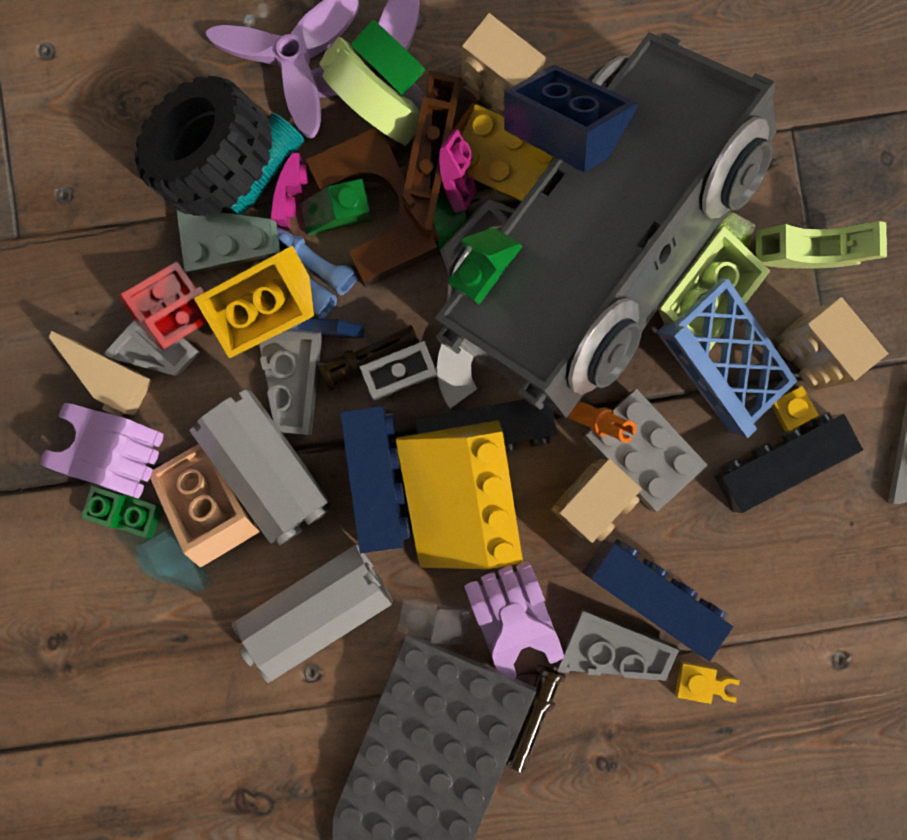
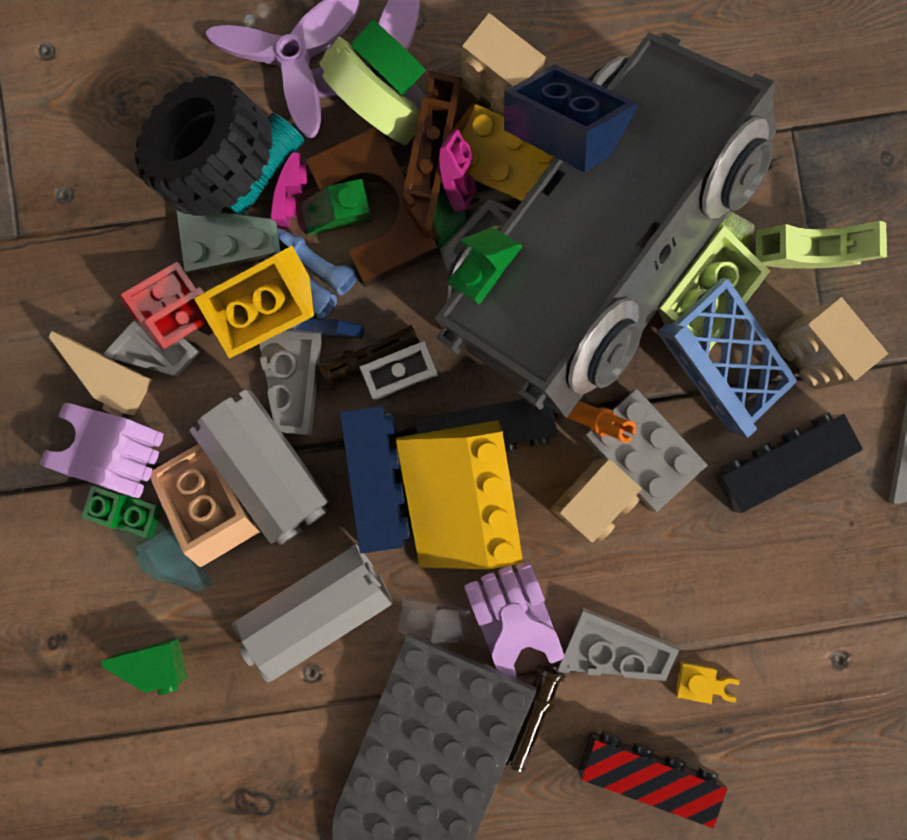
white tile [437,344,477,409] -> none
dark blue brick [582,539,734,662] -> none
yellow plate [771,386,819,432] -> none
none -> green slope [101,638,188,695]
none -> black brick [578,731,728,829]

